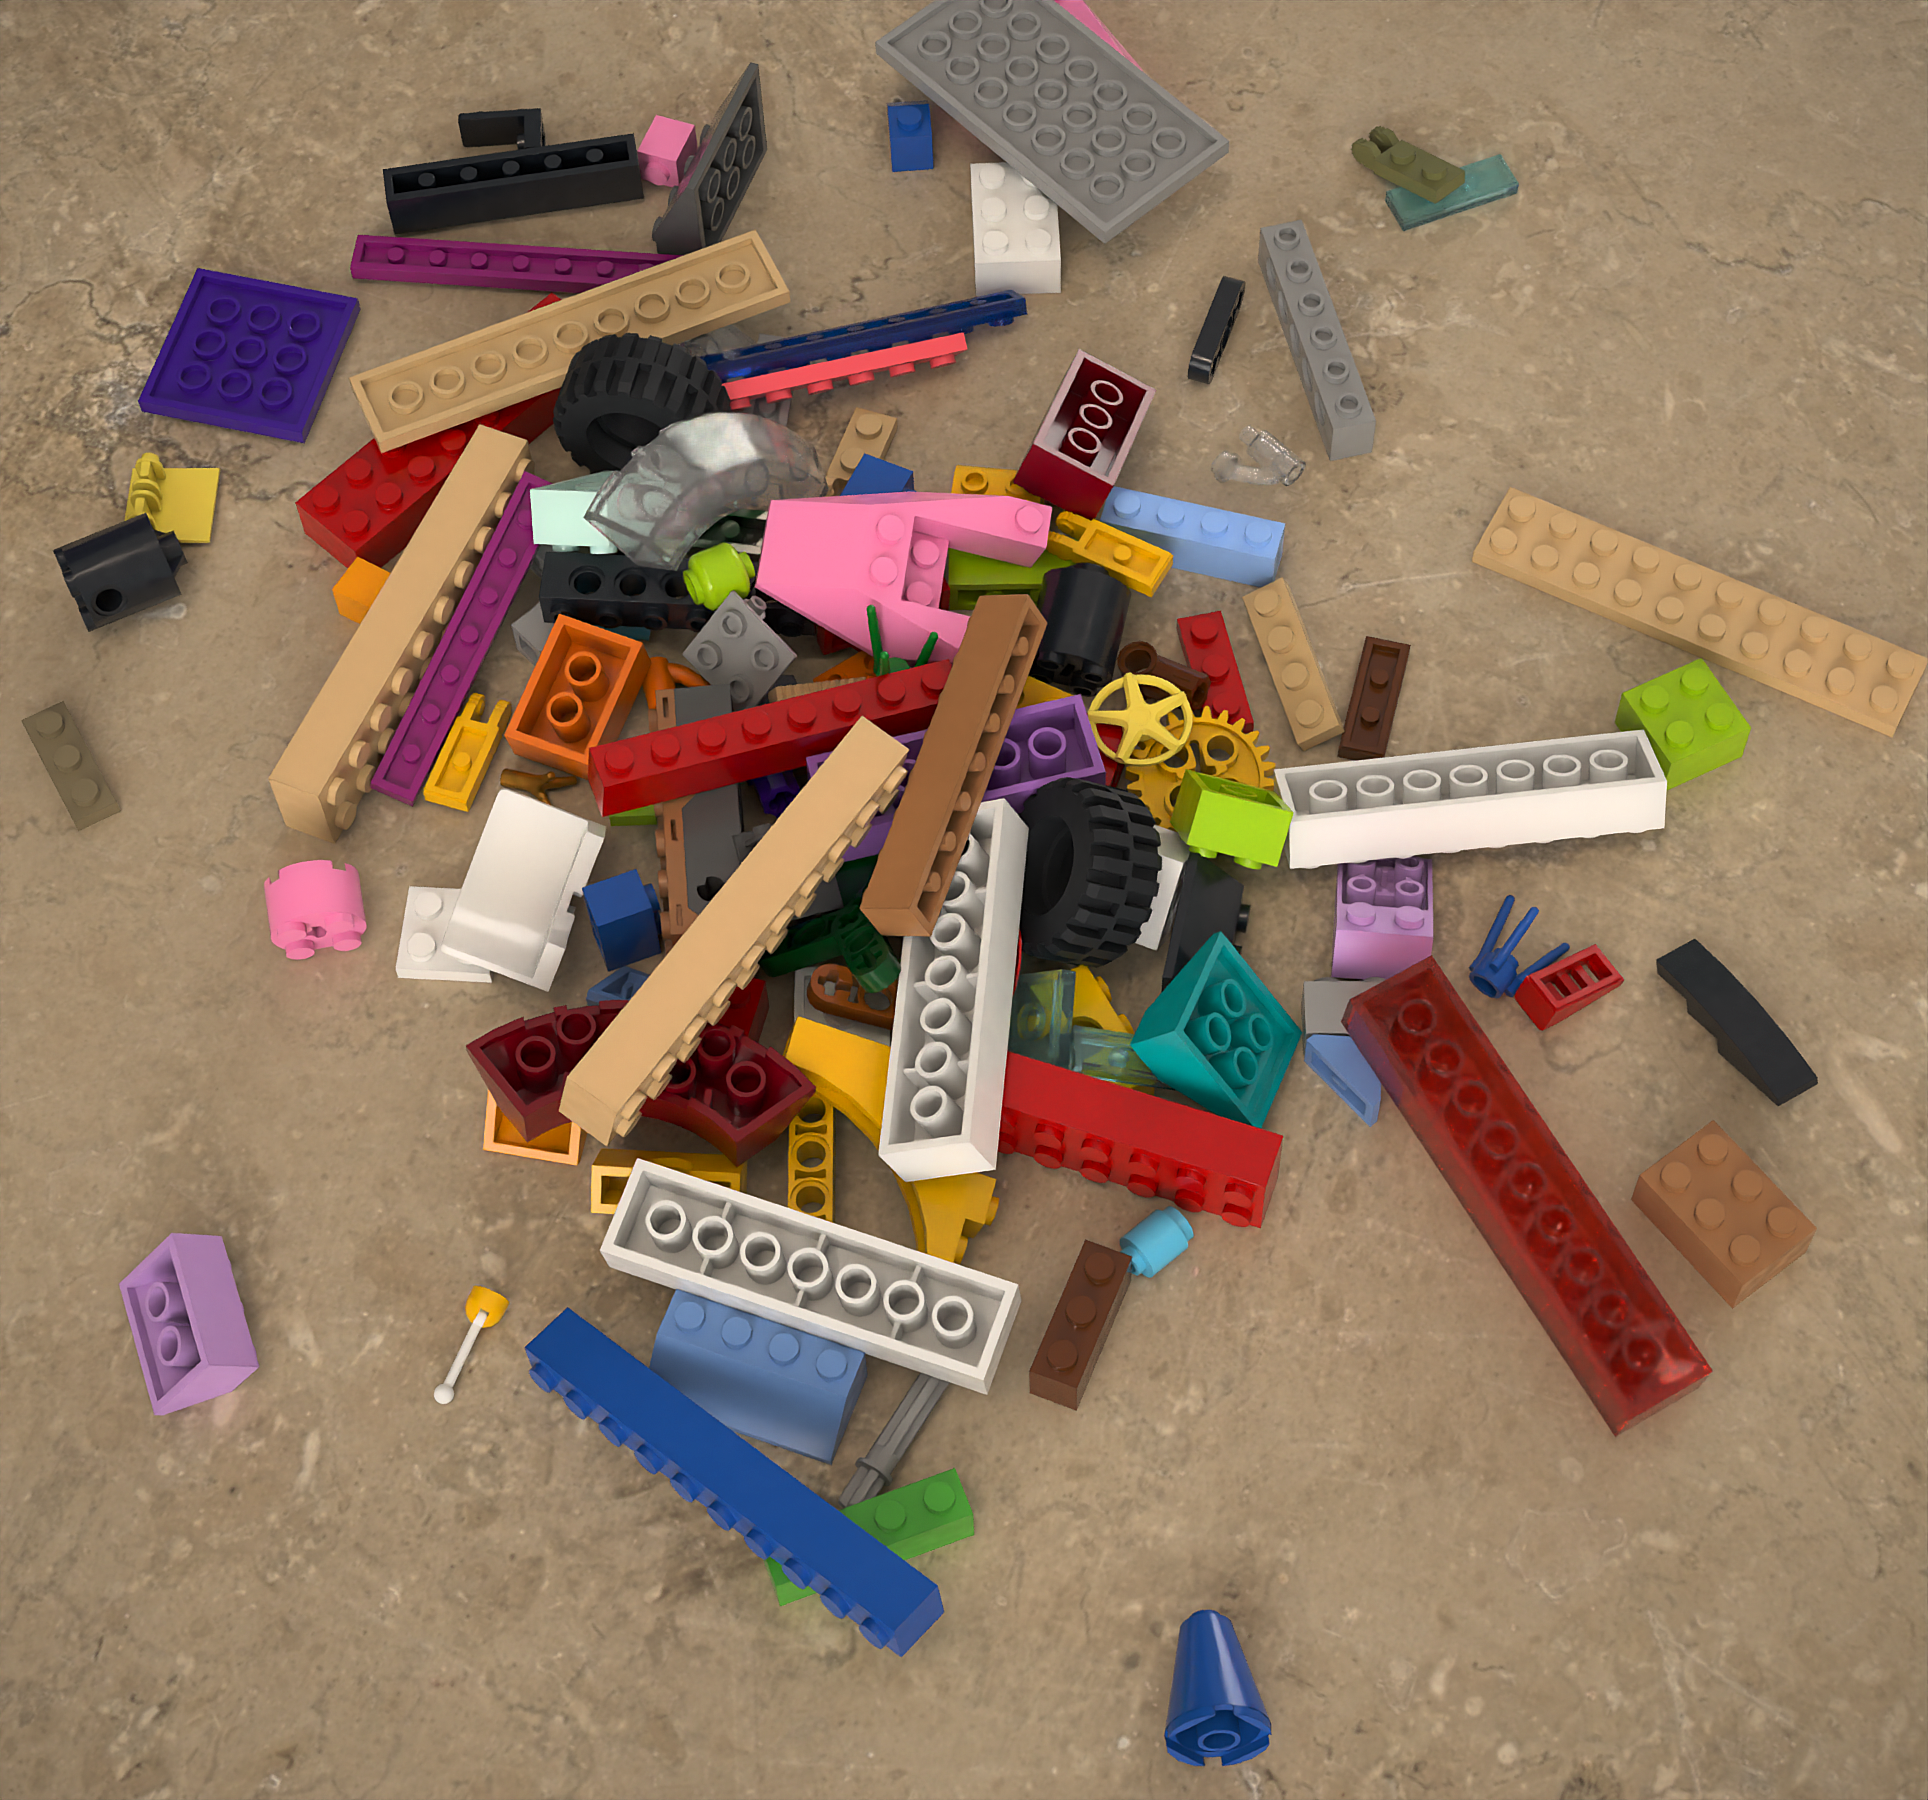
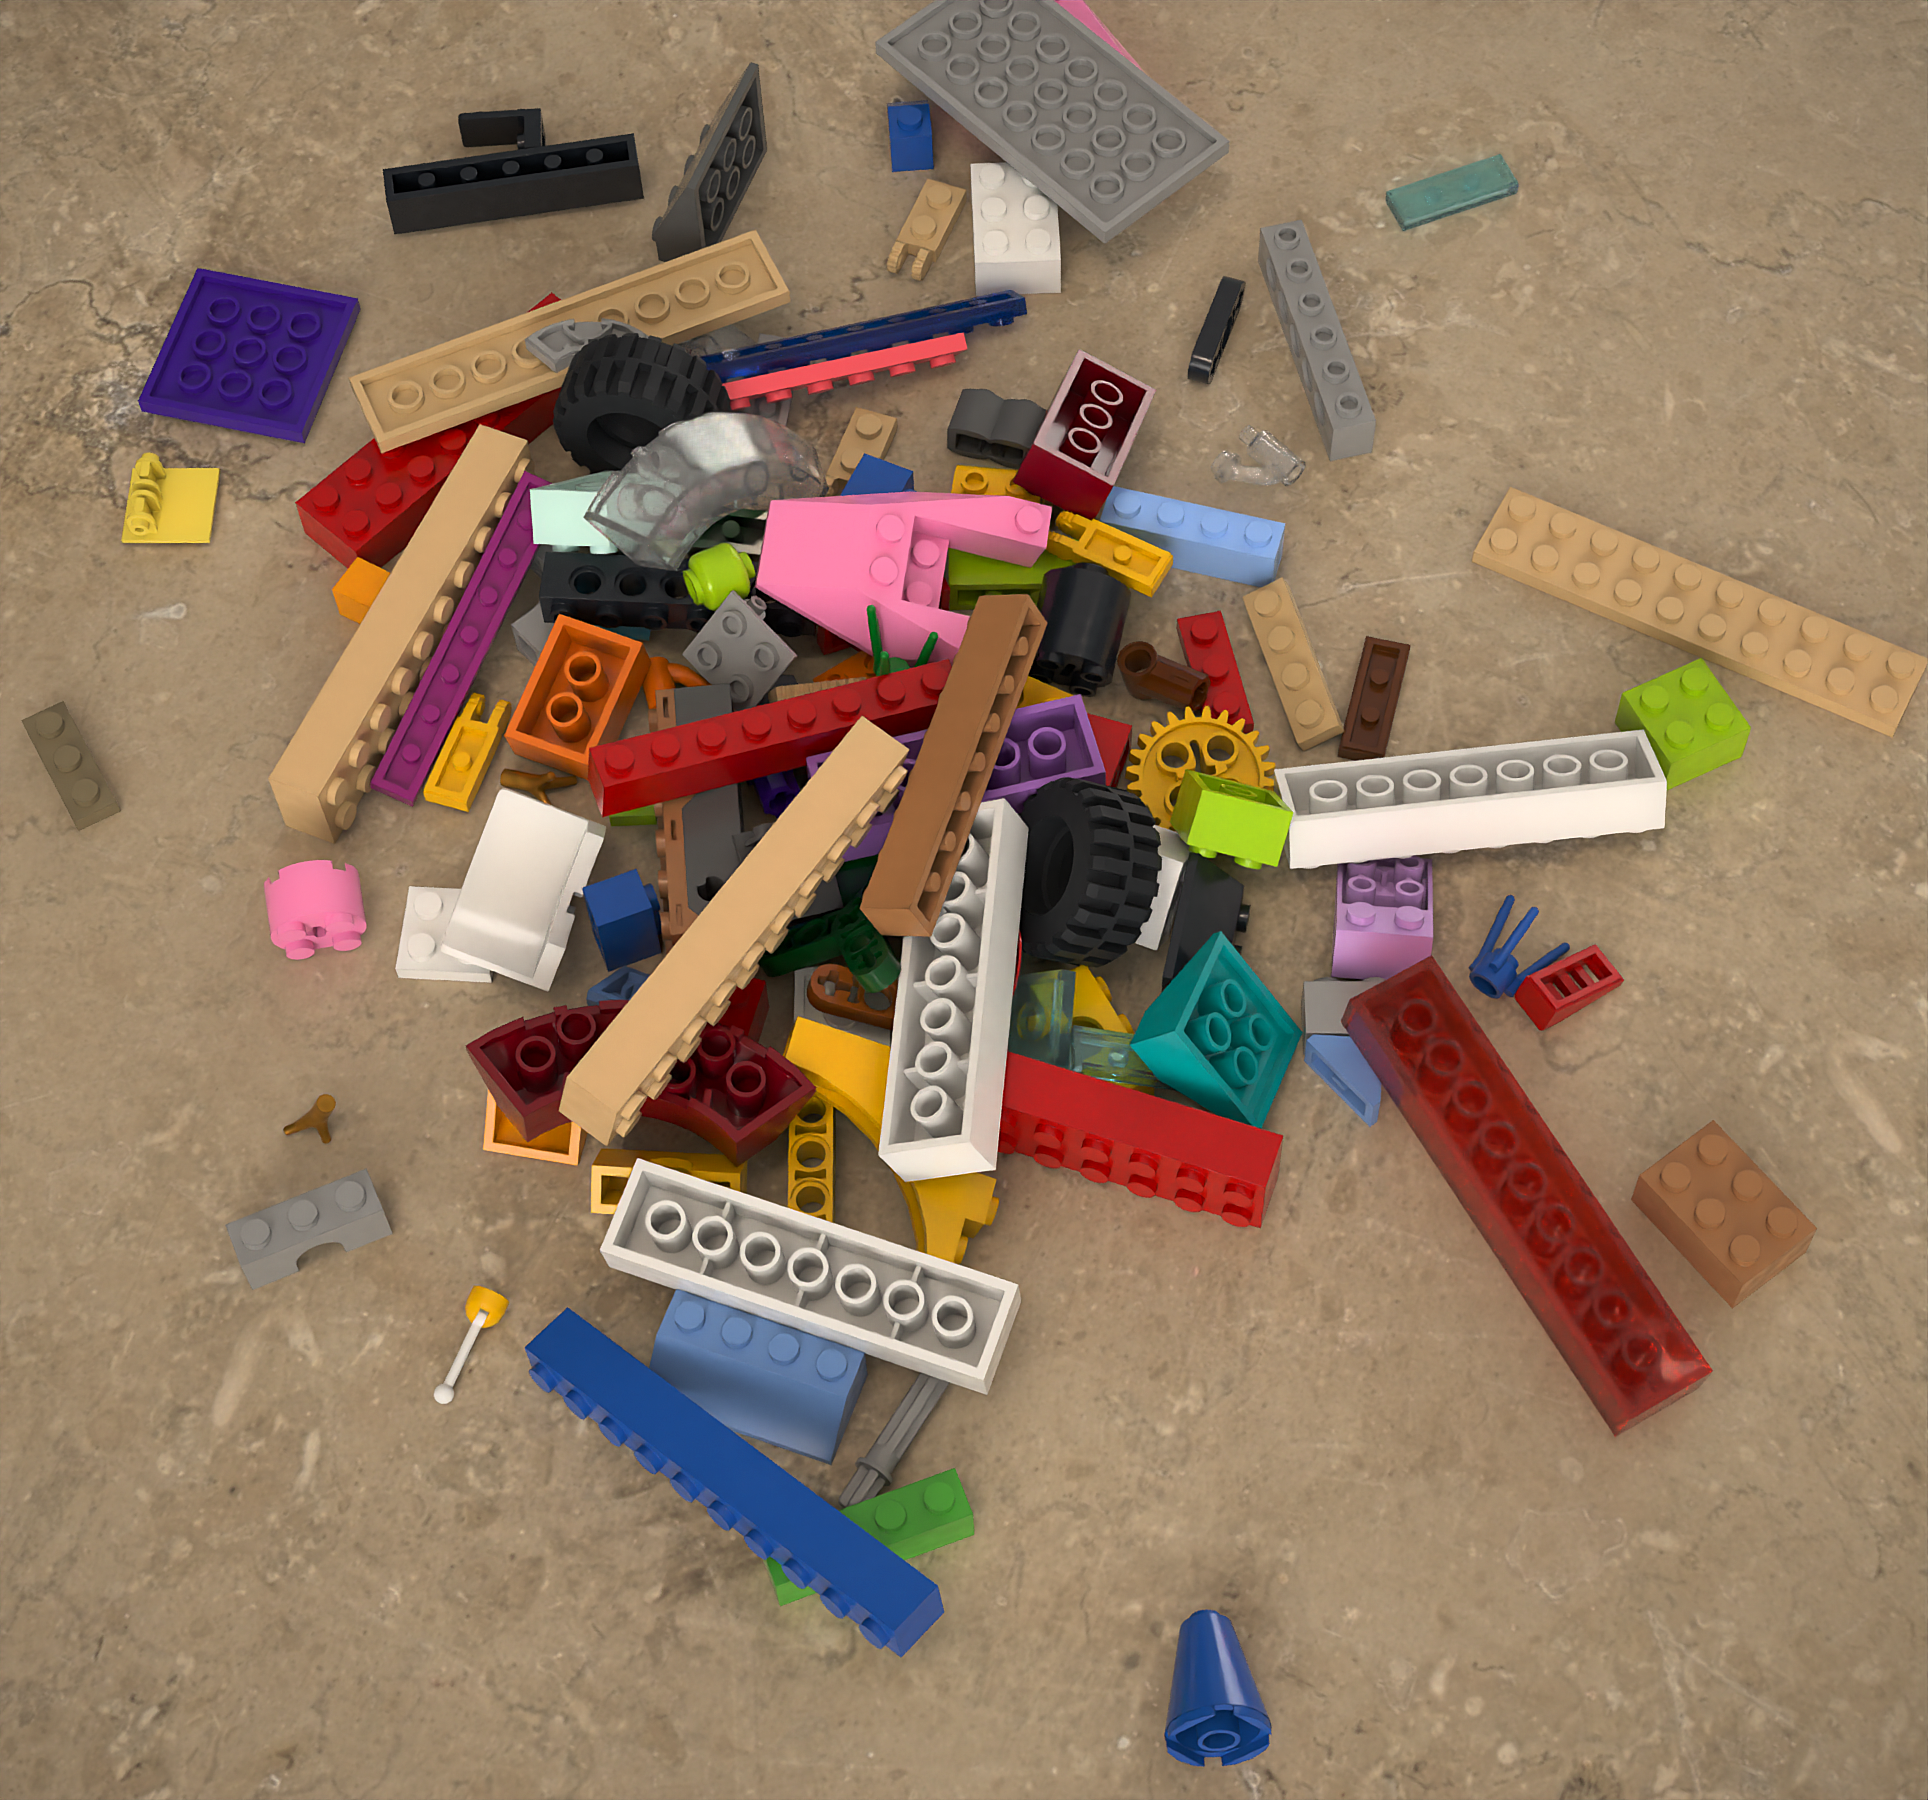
black cylinder [53,513,188,632] -> none
lavender slope [119,1233,259,1415] -> none
magenta plate [350,235,684,293] -> none
bright pink brick [637,115,698,188] -> none
reddish brown brick [1029,1239,1132,1411] -> none
light yellow wheel [1088,672,1192,767] -> none
medium azure brick [1119,1206,1194,1278] -> none
olive hinge [1351,126,1465,204] -> none
black slope [1656,939,1818,1106] -> none
none -> light grey arch [225,1168,393,1290]
none -> pearl gold bar [283,1094,336,1144]
none -> light grey tile [525,318,649,373]
none -> tan hinge [887,178,967,281]
none -> dark grey brick [947,389,1047,469]

